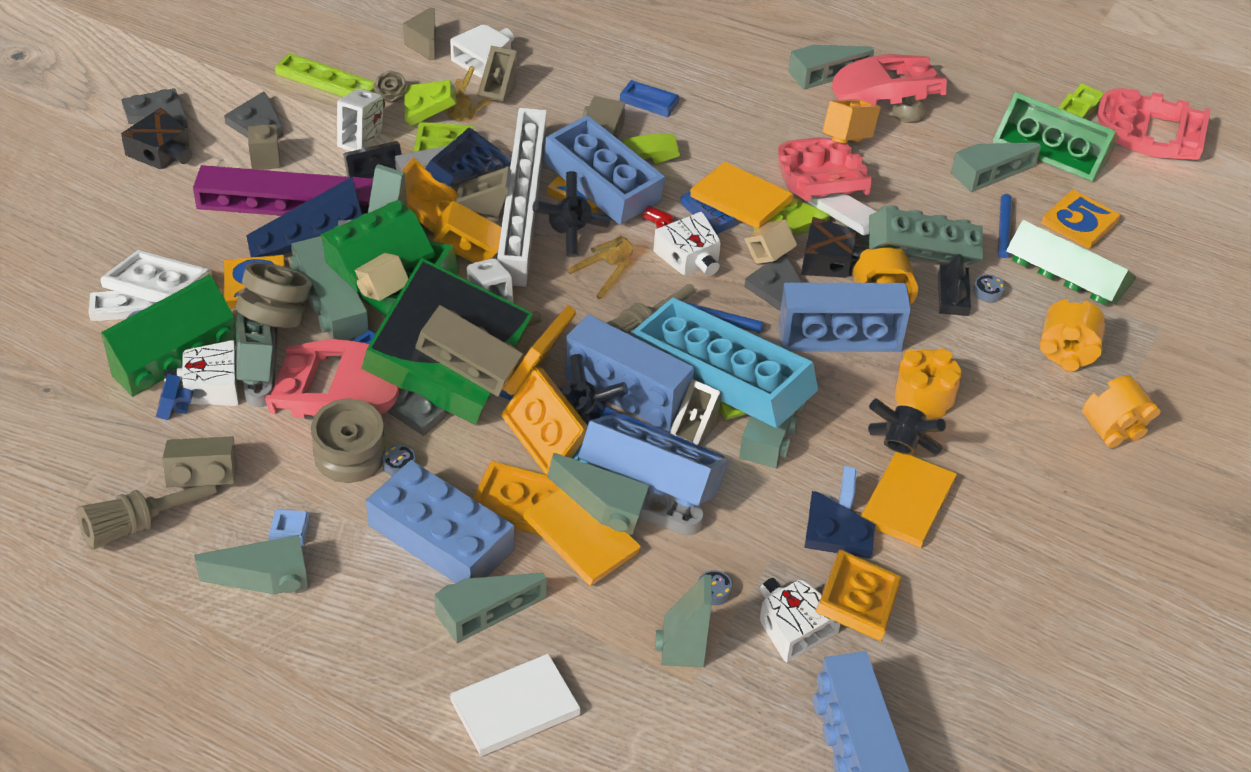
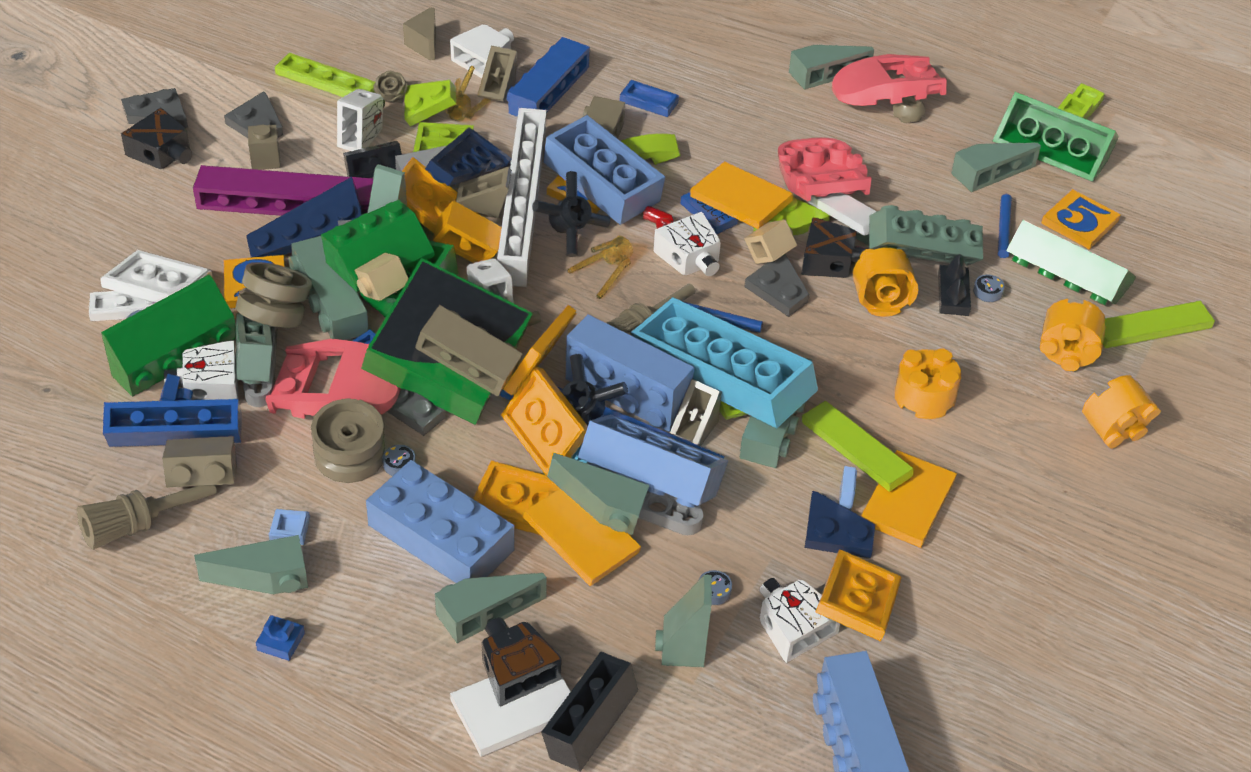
medium blue brick [778,283,911,352] -> none
light orange brick [822,99,881,143] -> none
black bar [868,399,946,455] -> none
coral slope [1097,88,1211,160] -> none
none -> blue brick [103,399,242,447]
none -> blue tile [256,615,305,661]
none -> torso [481,617,562,707]
none -> blue brick [507,37,590,117]
none -> black brick [541,652,638,772]
none -> lime tile [802,400,914,492]
none -> lime tile [1103,301,1215,349]

